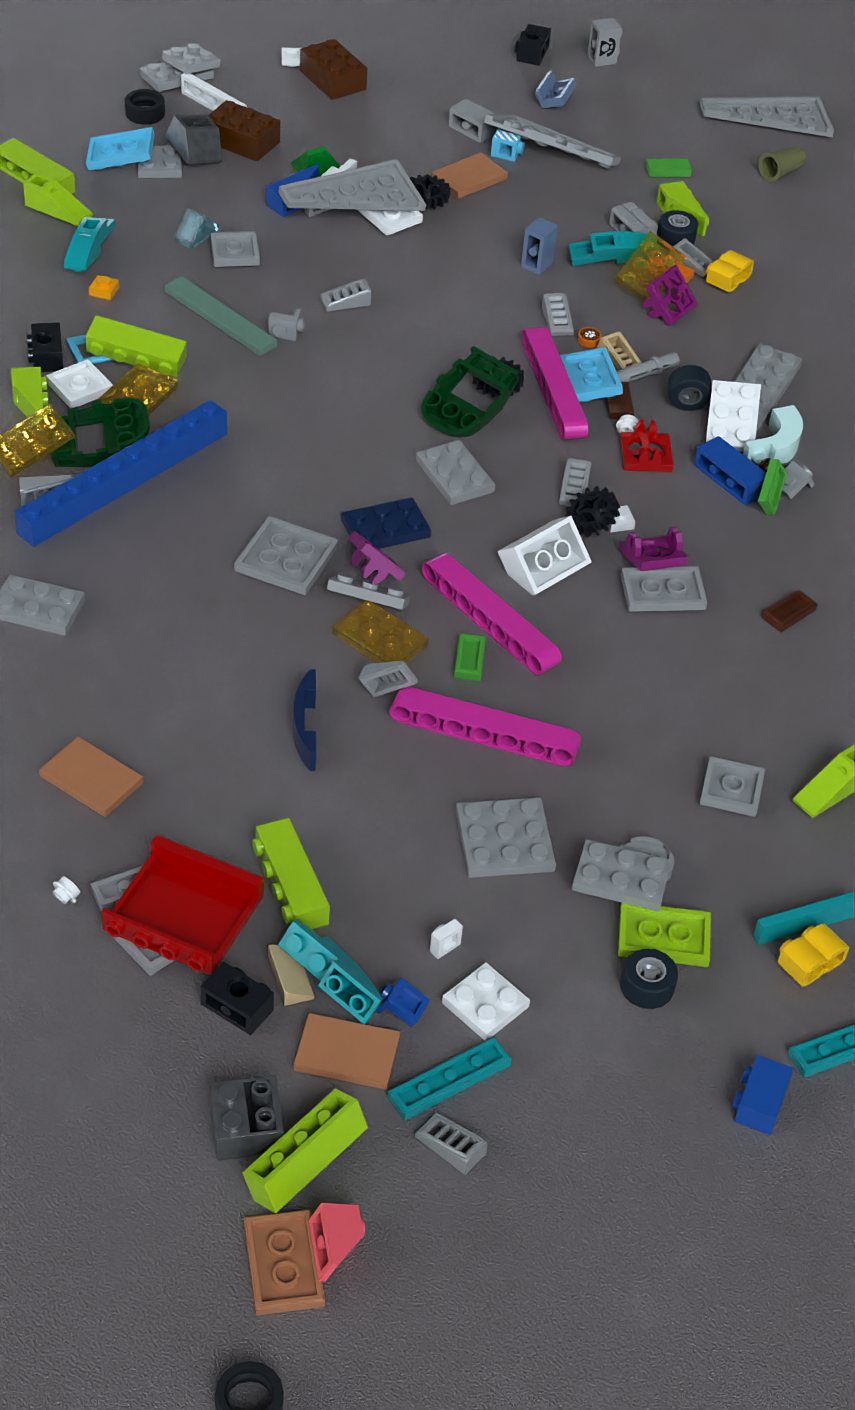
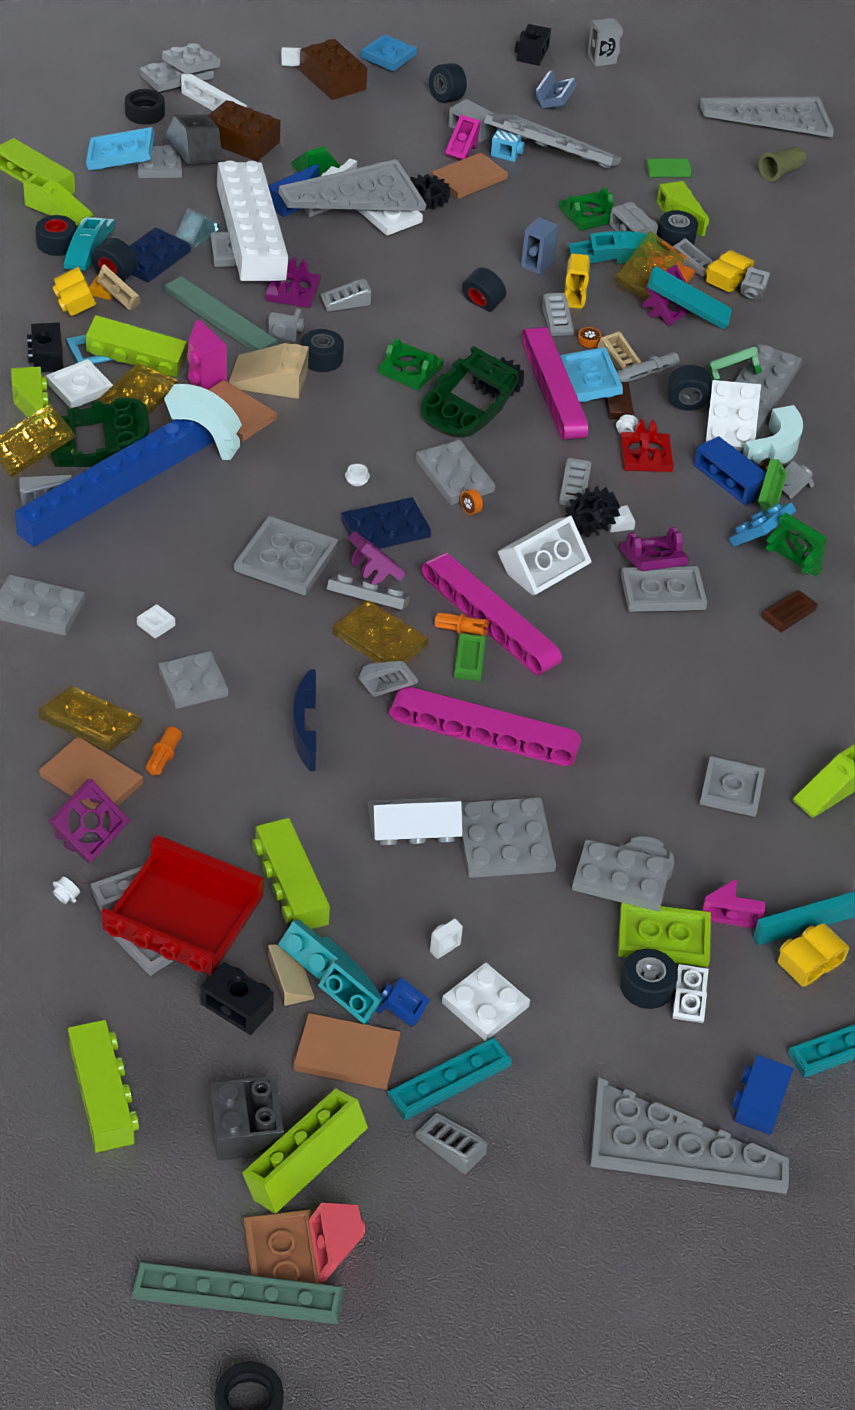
none -> black wheel [36,215,77,256]
none -> clear yellow plate [38,686,142,751]
none -> magenta piece [48,779,131,863]
none -> yellow brick [52,266,96,316]
none -> lime brick [68,1019,139,1153]
none -> black wheel [92,238,137,282]
none -> tan slope [96,264,141,311]
none -> dark blue plate [129,227,191,283]
none -> sand green tile [132,1262,344,1324]
none -> white plate [137,604,175,639]
none -> orange axle [146,726,182,776]
none -> light grey plate [158,651,228,709]
none -> light aqua arch [164,384,242,460]
none -> dark pink slope [187,320,227,390]
none -> nougat tile [209,380,277,441]
none -> white brick [217,161,288,281]
none -> tan slope [229,343,309,399]
none -> magenta piece [265,257,321,308]
none -> black wheel [301,329,344,372]
none -> white plate [345,464,370,487]
none -> dark azure plate [361,34,417,71]
none -> slope [368,797,462,845]
none -> green piece [378,338,444,391]
none -> black wheel [429,63,467,103]
none -> orange axle [435,613,489,636]
none -> dark pink slope [445,115,481,160]
none -> tile [460,489,483,515]
none -> black wheel [462,267,507,312]
none -> green piece [559,187,613,231]
none -> yellow brick [564,253,590,309]
none -> light grey wing [590,1077,789,1194]
none -> teal tile [647,266,732,330]
none -> white slope [672,964,709,1023]
none -> dark pink slope [702,880,765,929]
none -> piece [707,346,762,381]
none -> dark azure plate [728,502,797,547]
none -> light grey bracket [740,267,770,300]
none -> green piece [766,512,827,577]

